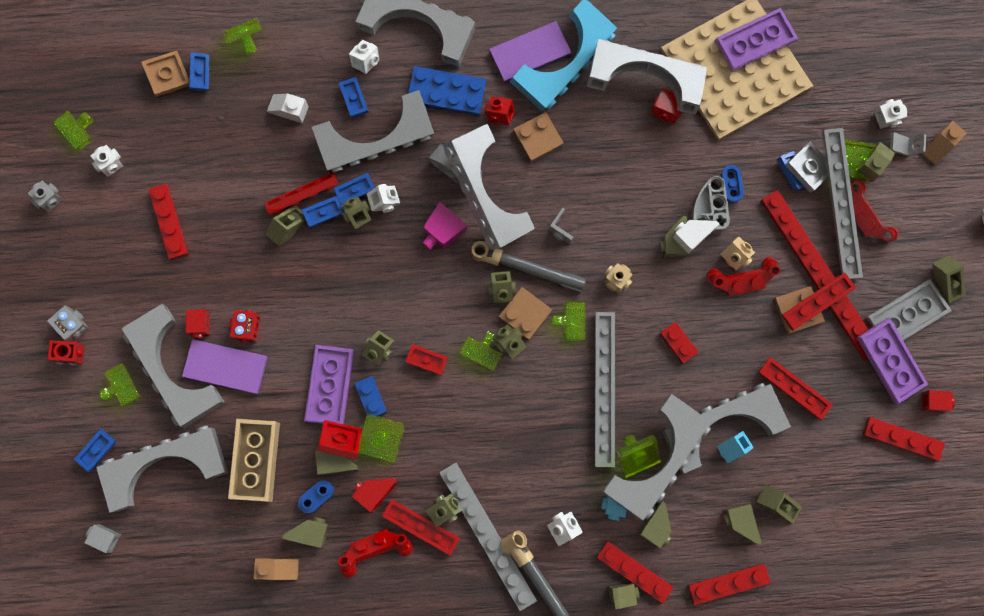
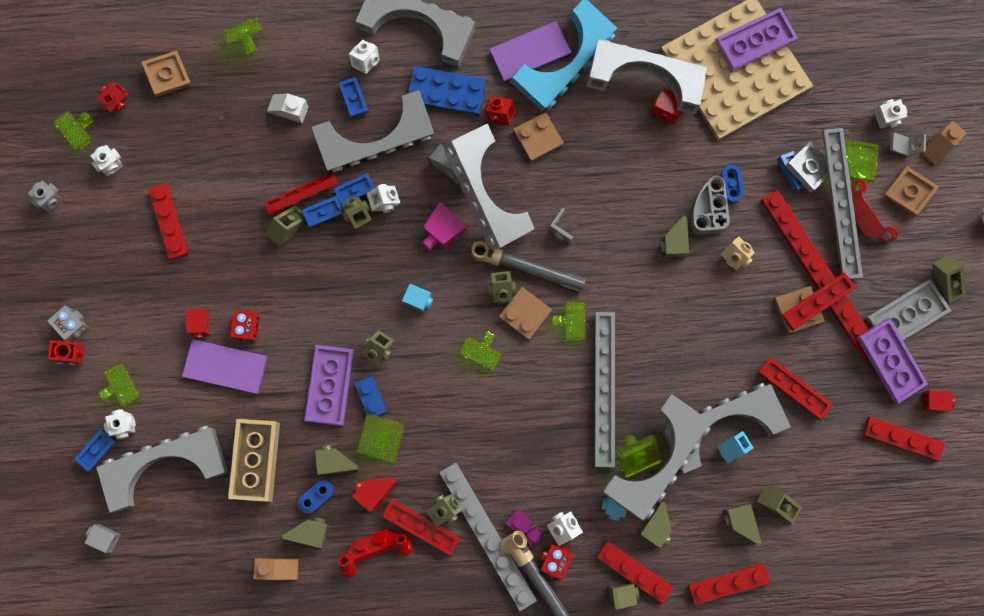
light grey arch [122,304,225,428] -> none
blue plate [189,52,209,92] -> none
red plate [317,420,362,460] -> none
red plate [405,344,448,376] -> none
olive brick [493,324,527,359] -> none
tan brick [604,263,633,294] -> none
red plate [659,322,699,364] -> none
white slope [673,220,719,254] -> none
red plate [706,257,781,296] -> none
olive slope [858,142,895,182] -> none
none -> red brick [96,82,130,112]
none -> white brick [104,410,136,439]
none -> medium azure brick [402,284,433,313]
none -> magenta plate [506,509,543,546]
none -> red head [540,543,574,580]
none -> medium nougat plate [884,166,939,217]

